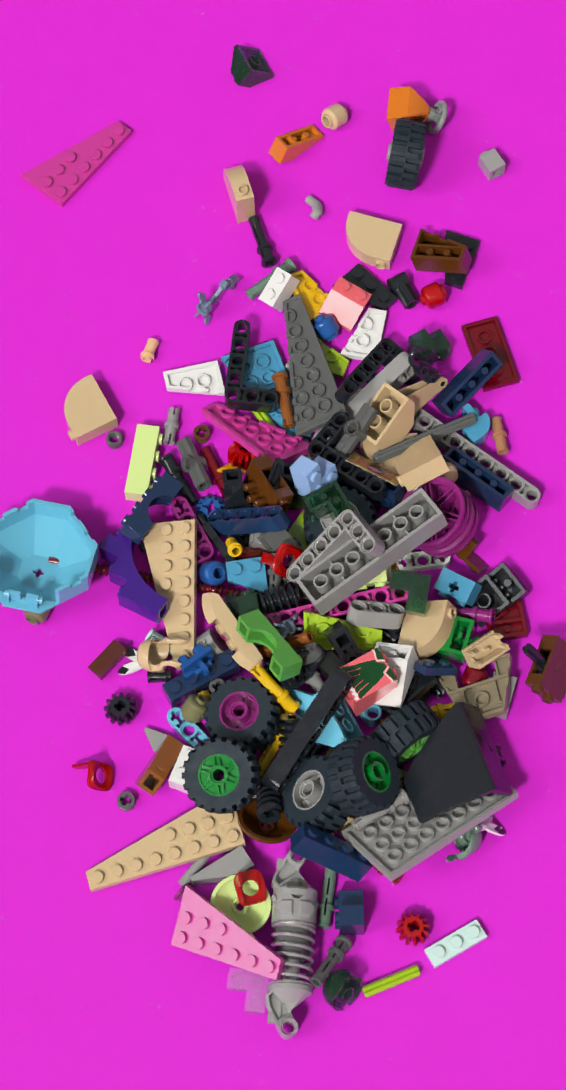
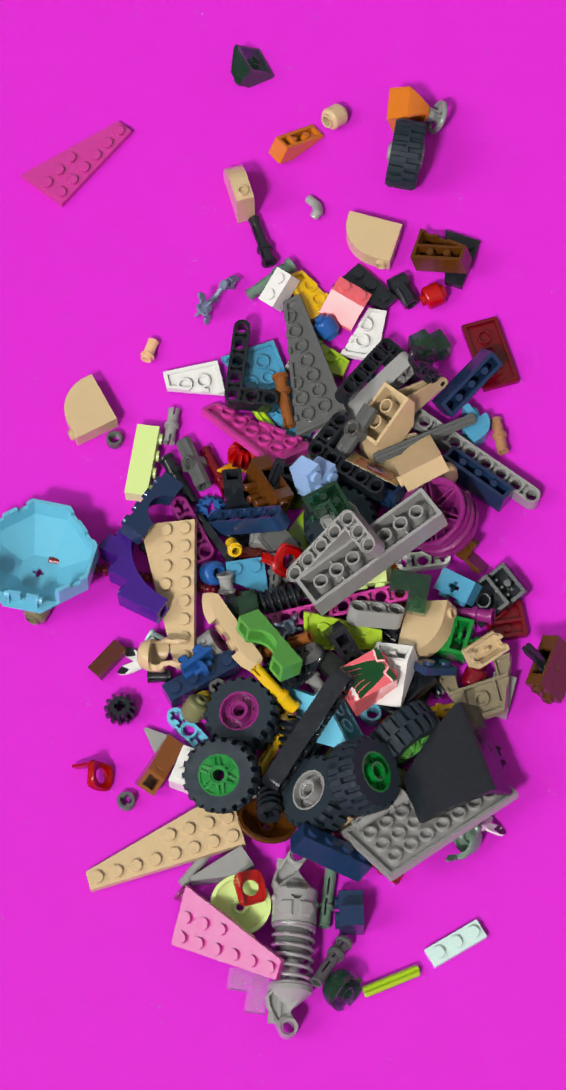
reddish brown bush [193,425,210,444] -> none
red gear [396,911,430,946] -> none
light grey brick [478,148,506,181] -> none
none -> light grey bush [216,571,236,595]

